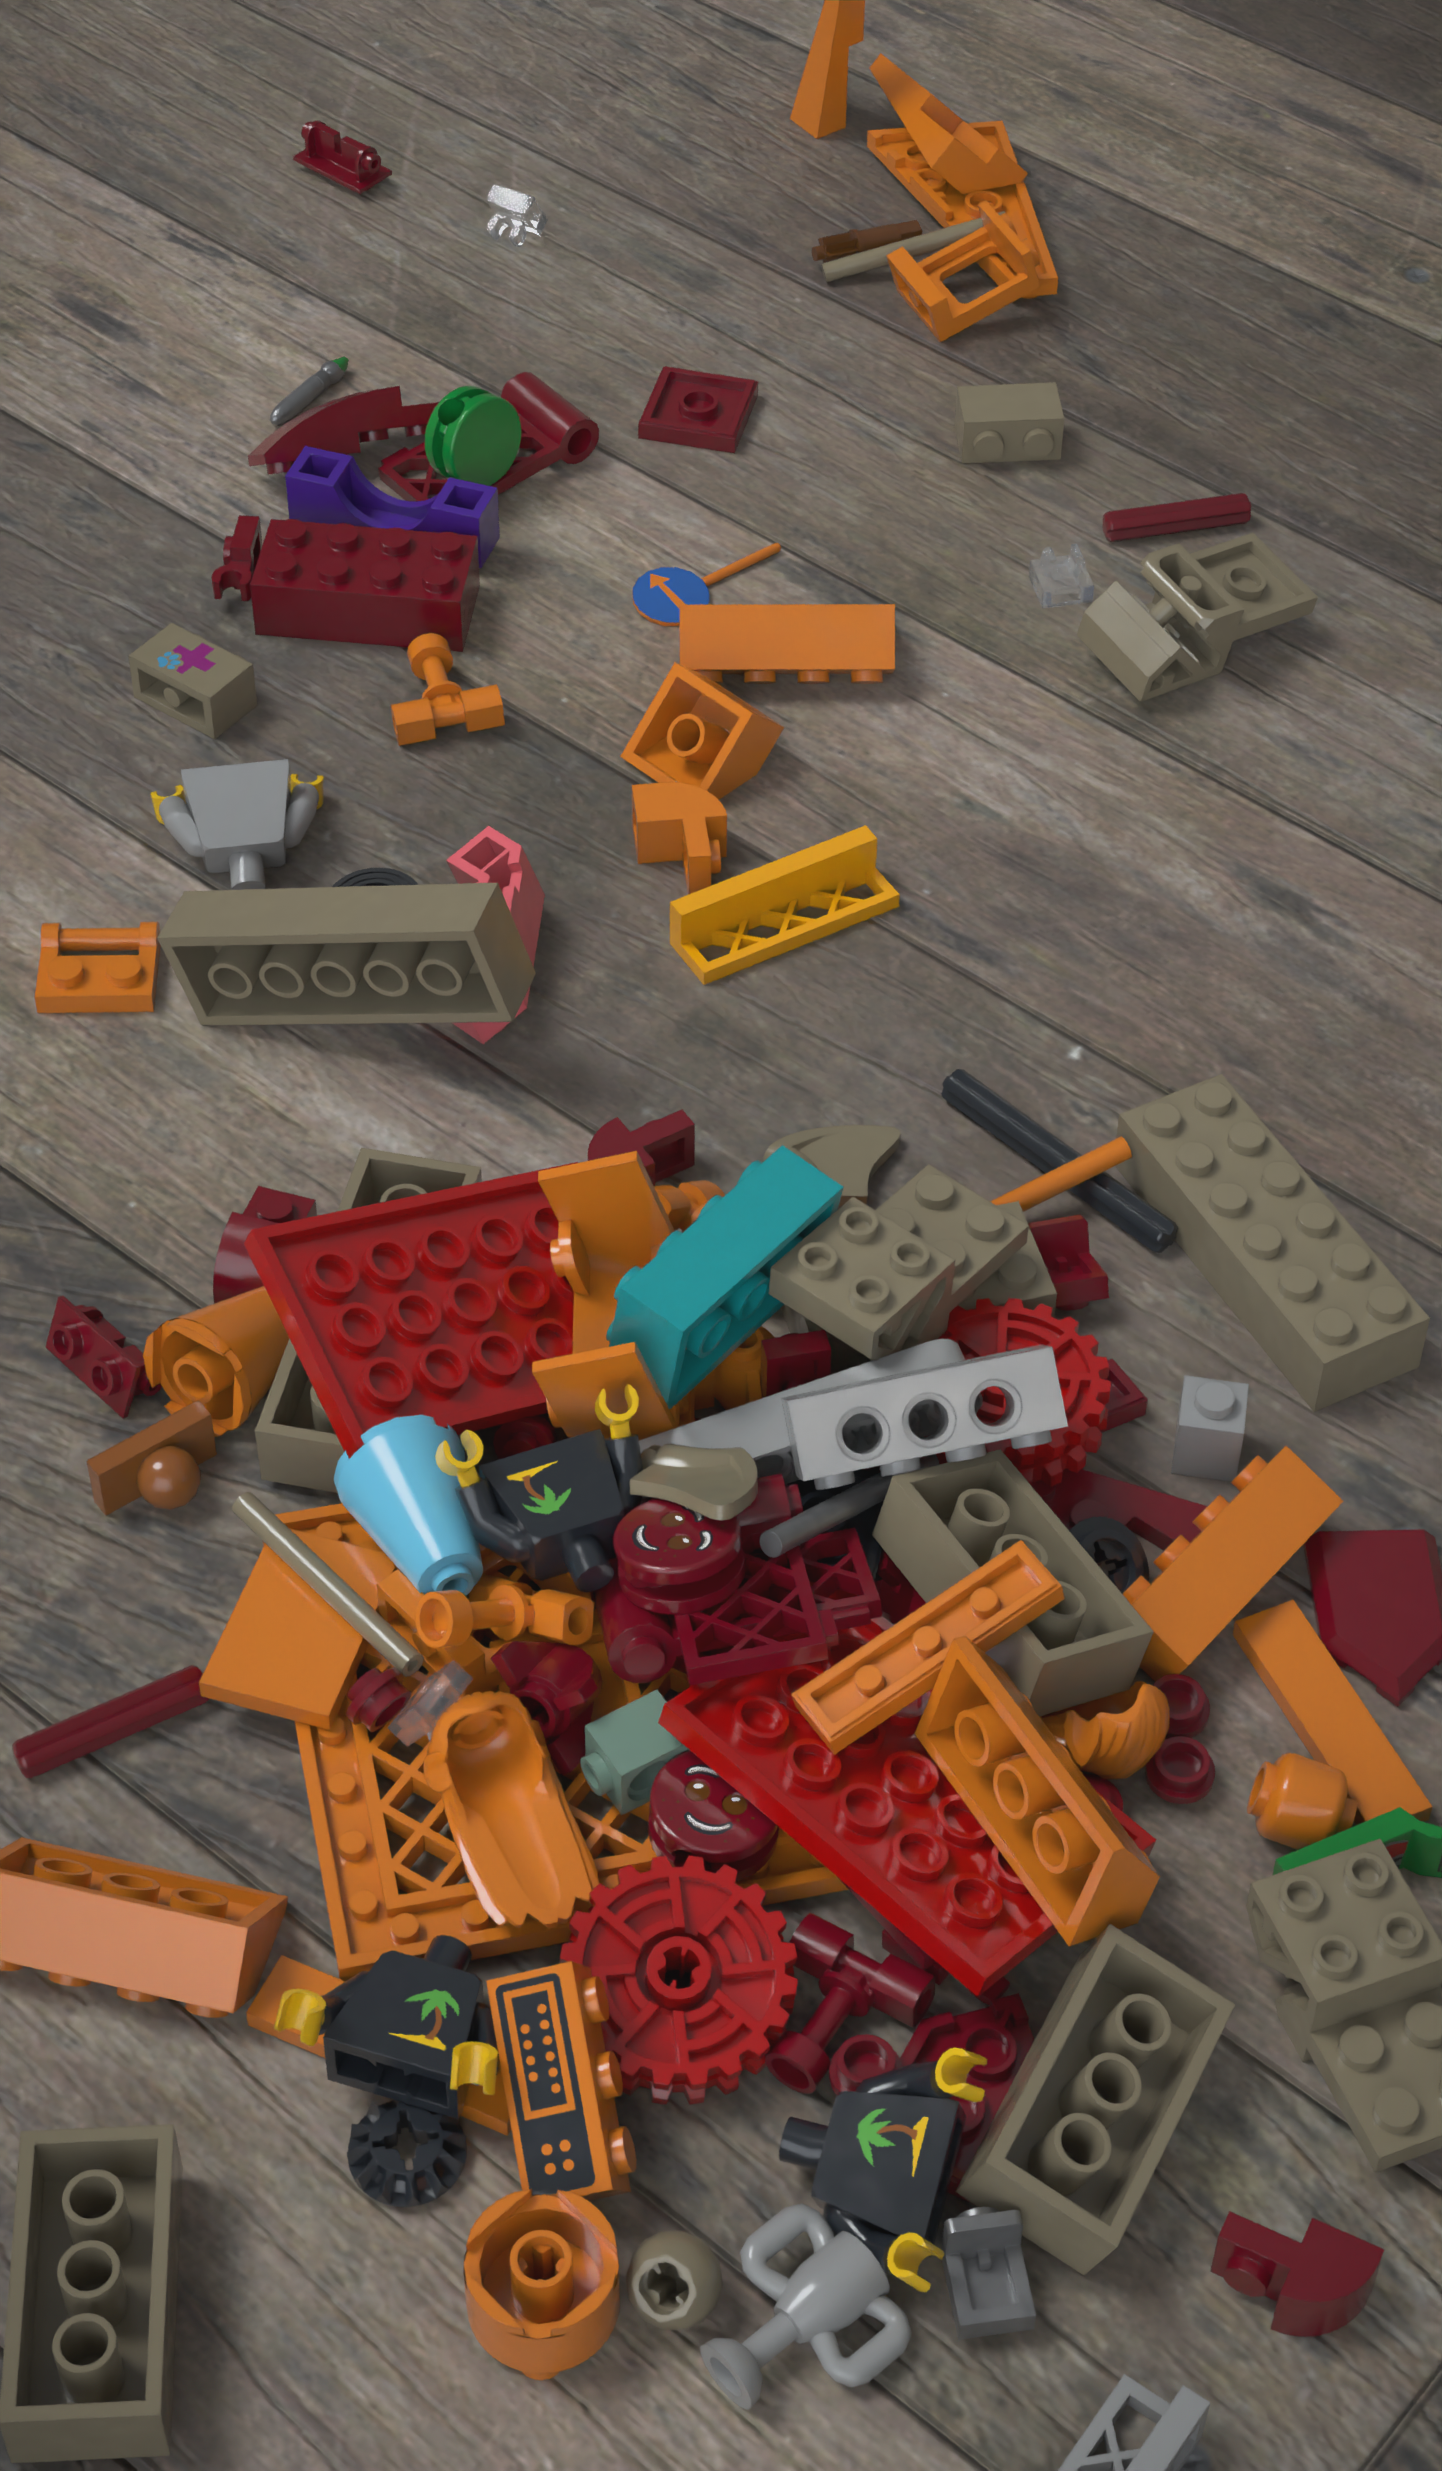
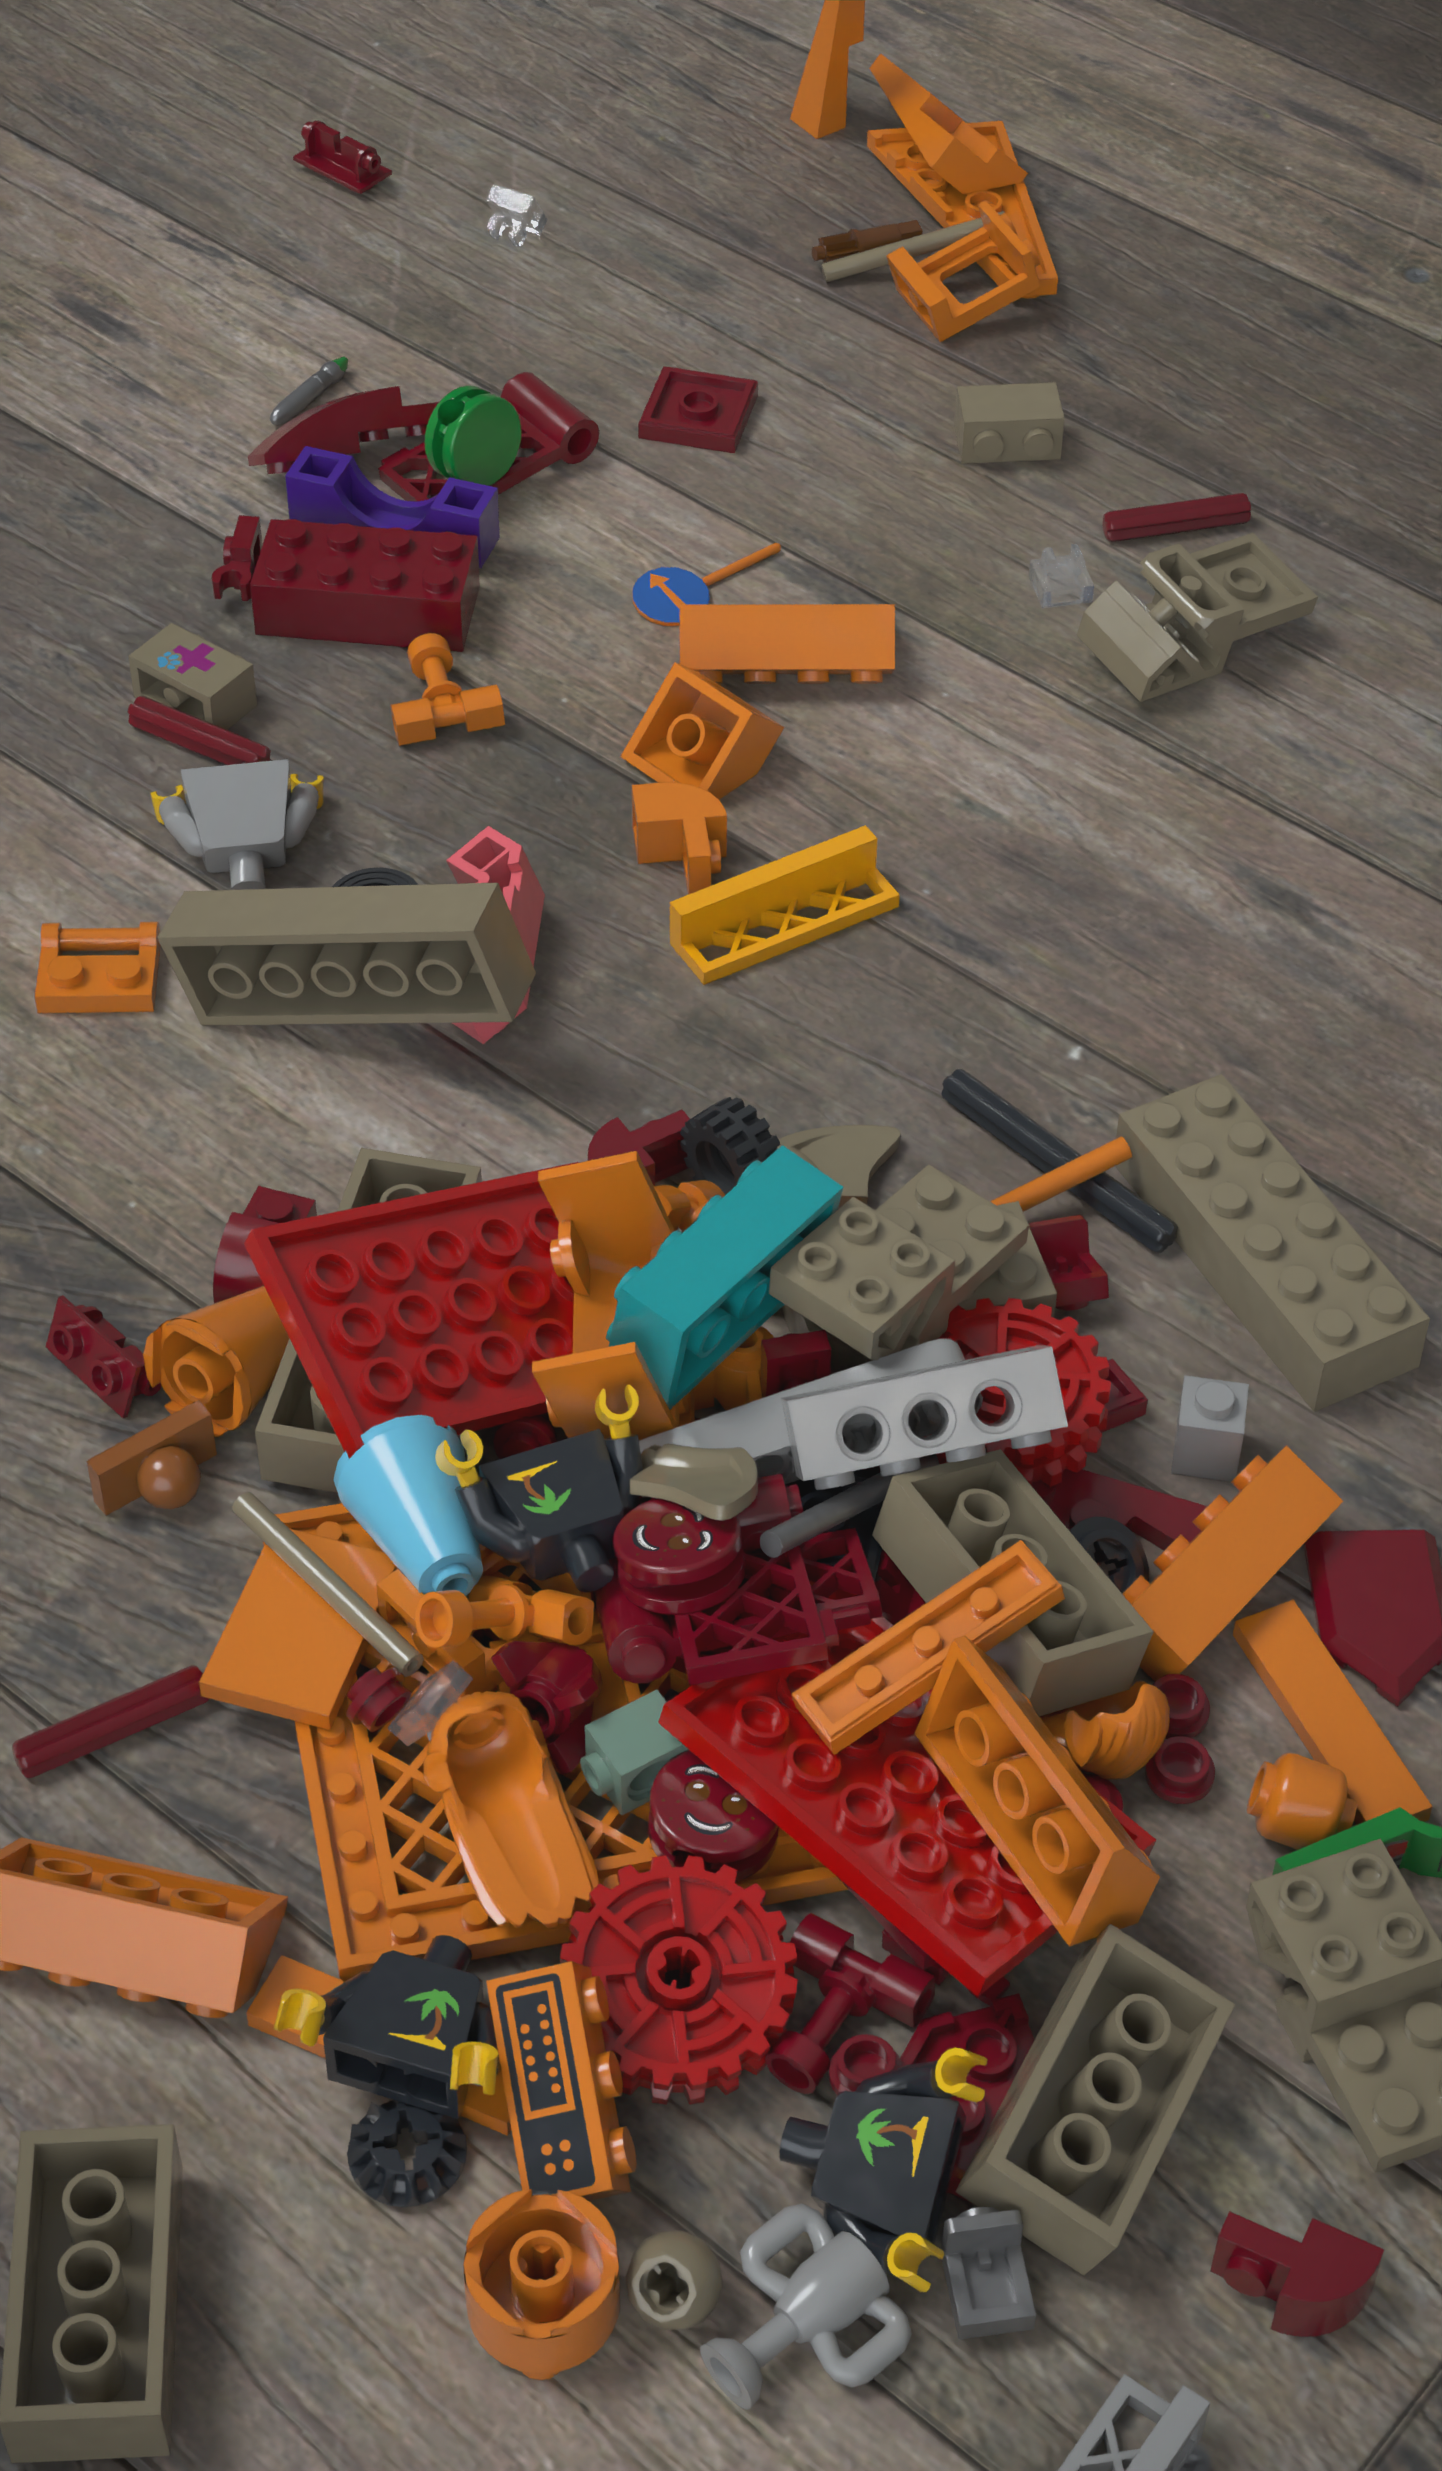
none -> dark red axle [127,696,272,765]
none -> black tyre [680,1097,781,1195]

